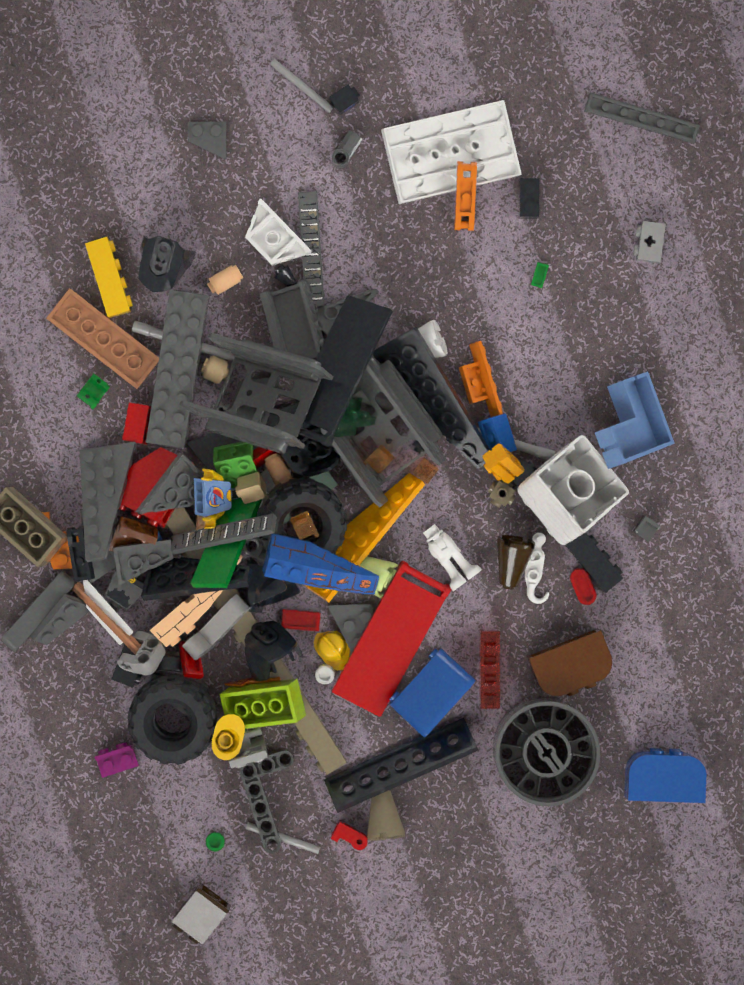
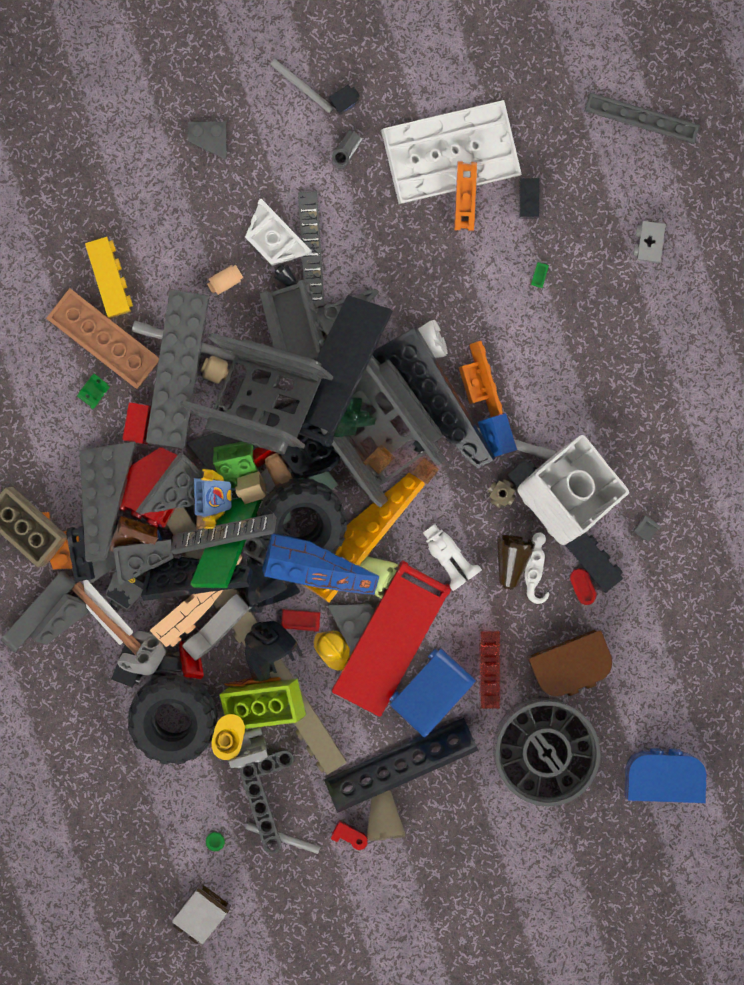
magenta bracket [94,742,139,778] -> none
black piece [138,235,196,292] -> none
clear orange panel [290,511,319,540] -> none
white tile [315,664,335,684] -> none
light orange brick [482,443,524,484] -> none
medium blue piece [595,372,675,469] -> none

